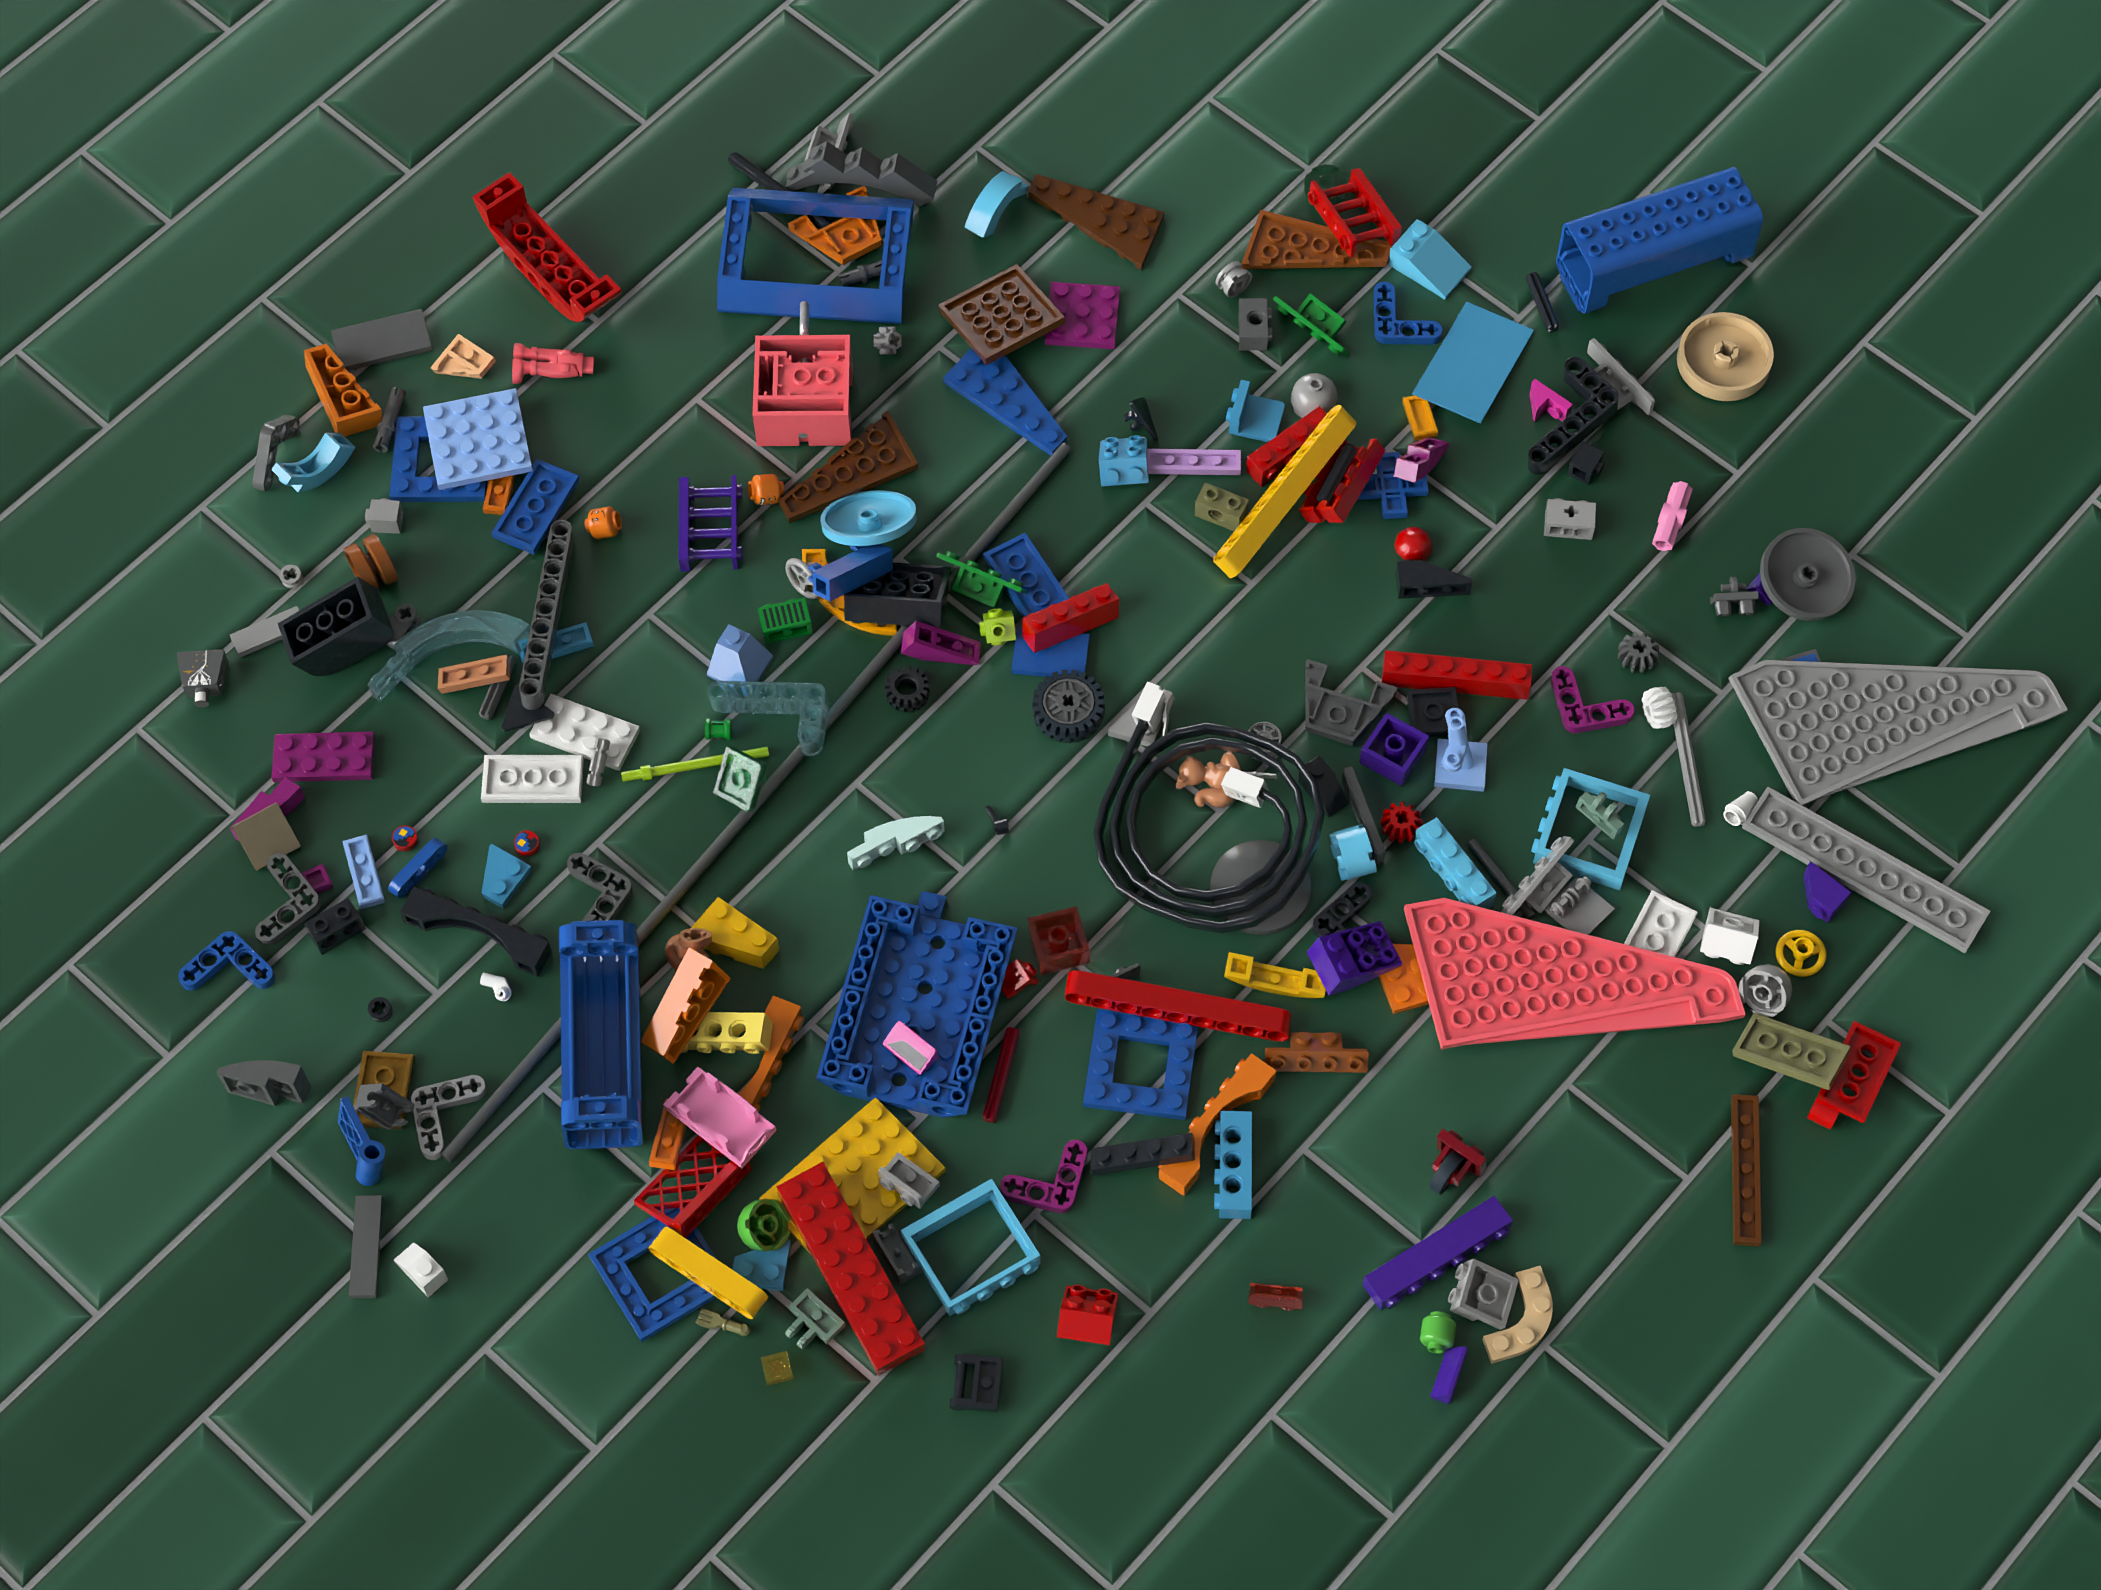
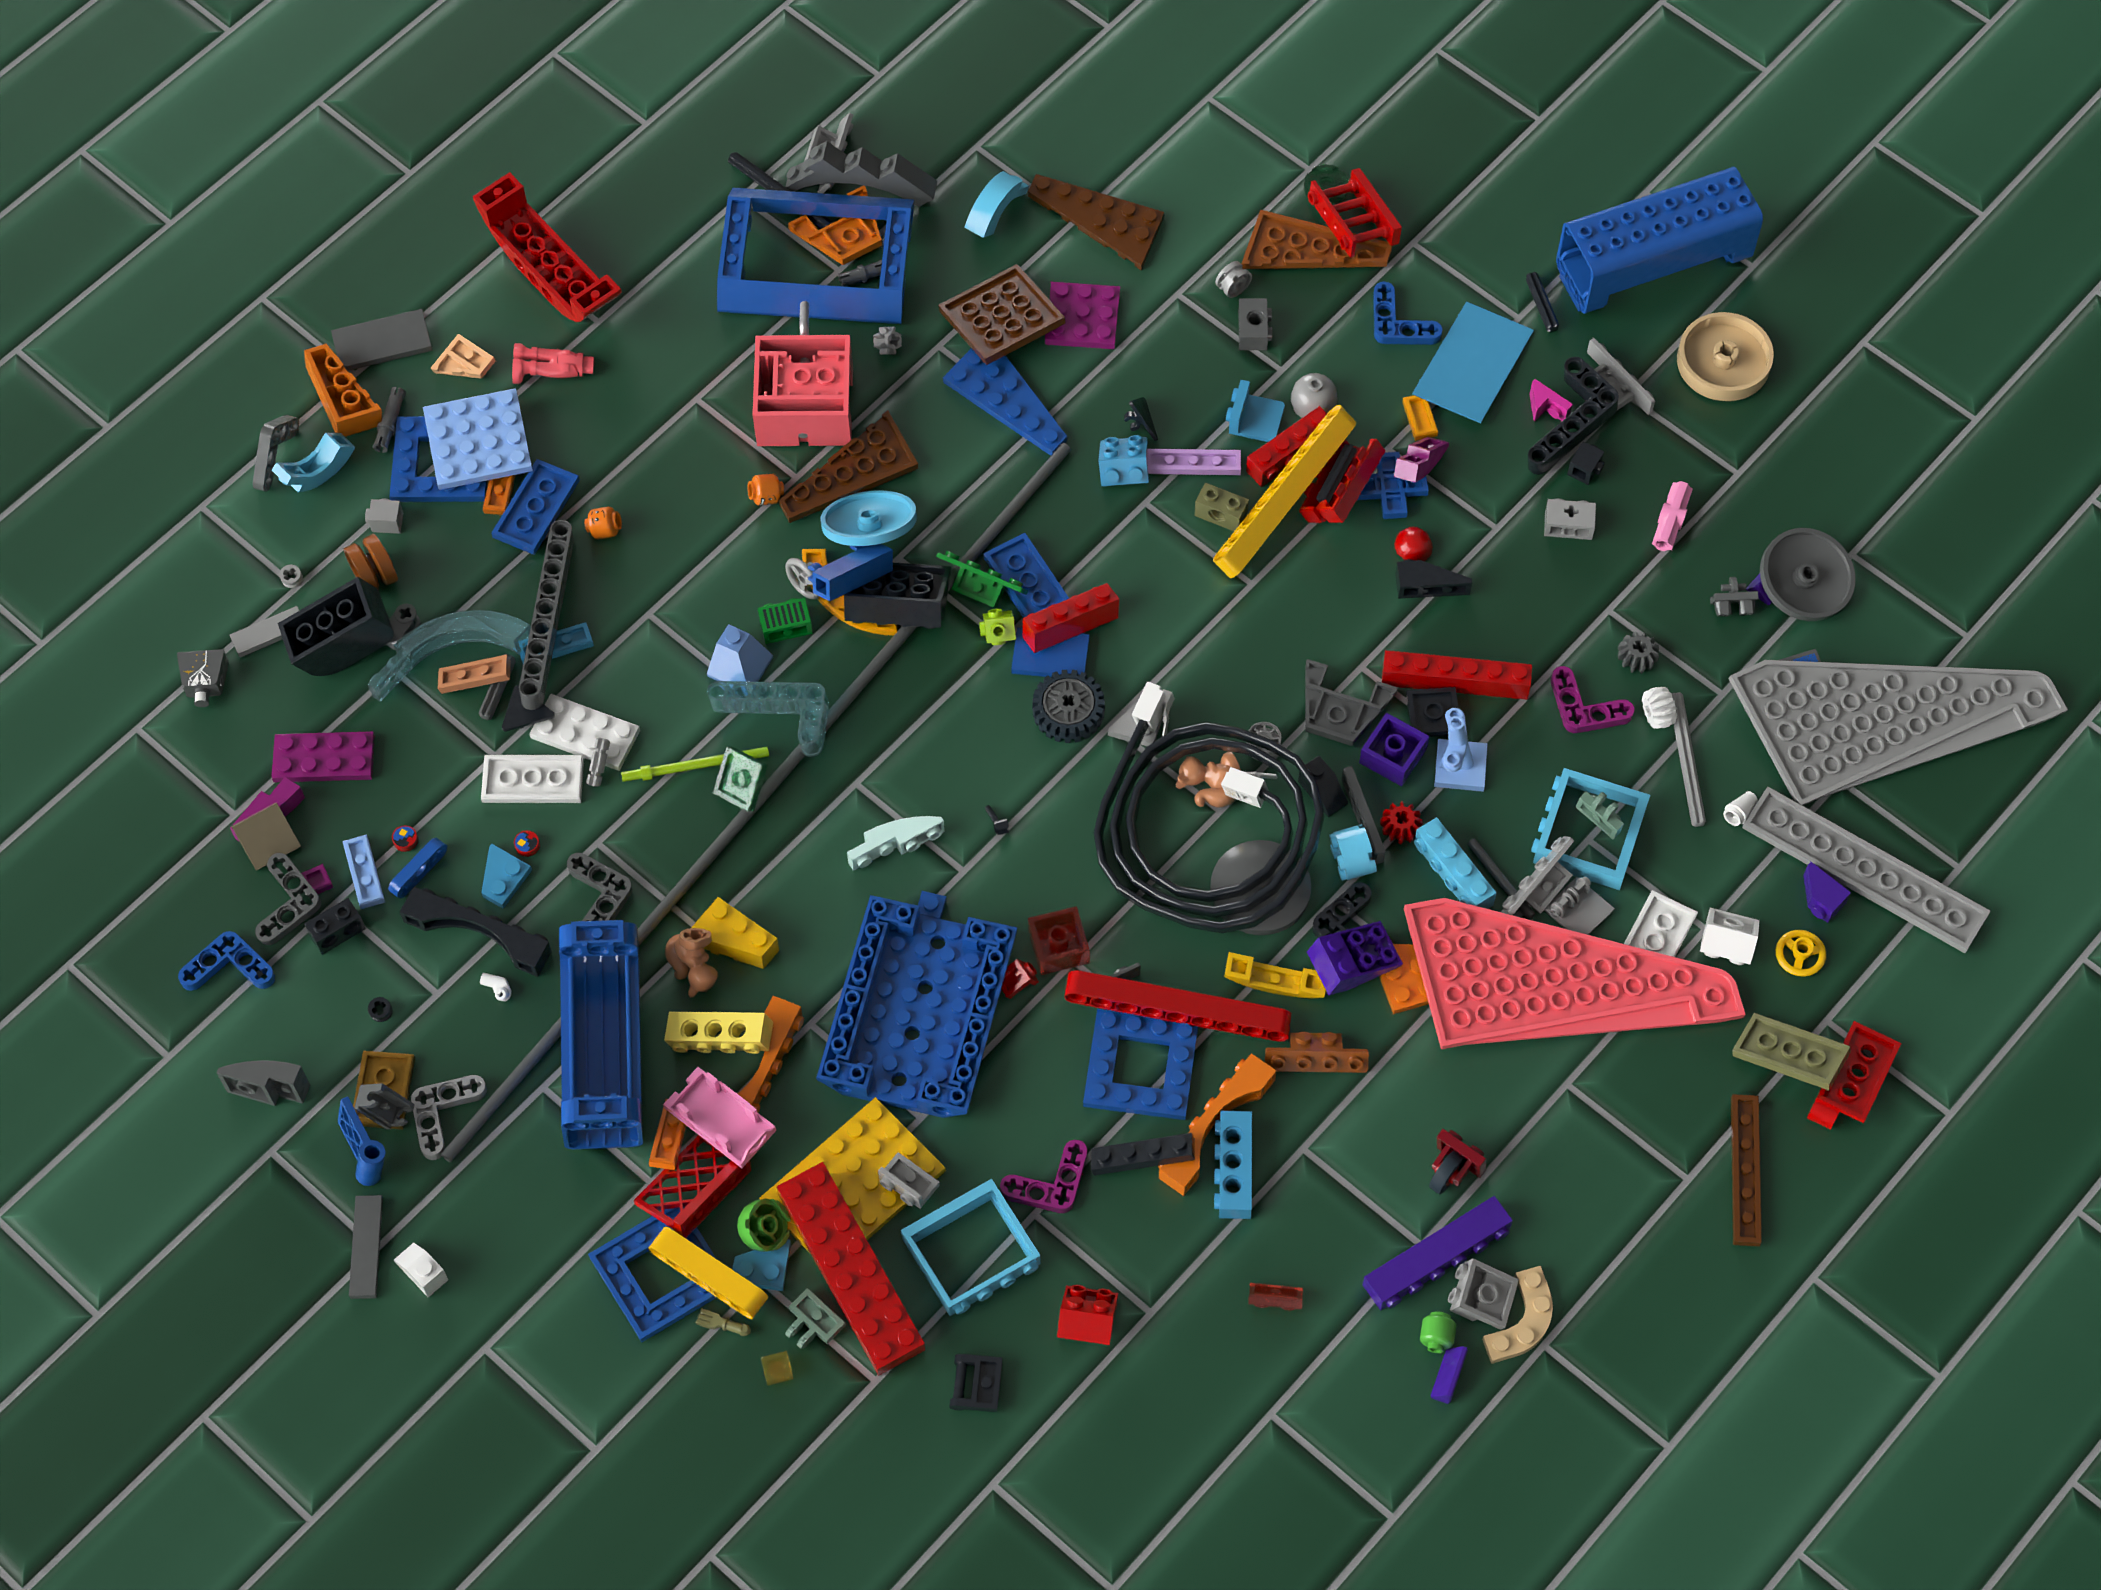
orange wedge [641,947,731,1064] -> none
dark purple fence [678,475,743,572] -> none
green bush [705,718,732,740] -> none
dark grey hinge [872,1224,923,1285] -> none
slope [882,1020,938,1076] -> none
black tyre [885,665,930,713] -> none
magenta slope [901,621,981,665] -> none
dark red axle [983,1027,1020,1123] -> none
green bracket [1273,293,1350,357] -> none
medium azure slope [1388,219,1471,300] -> none
light grey cylinder [1739,964,1793,1017] -> none

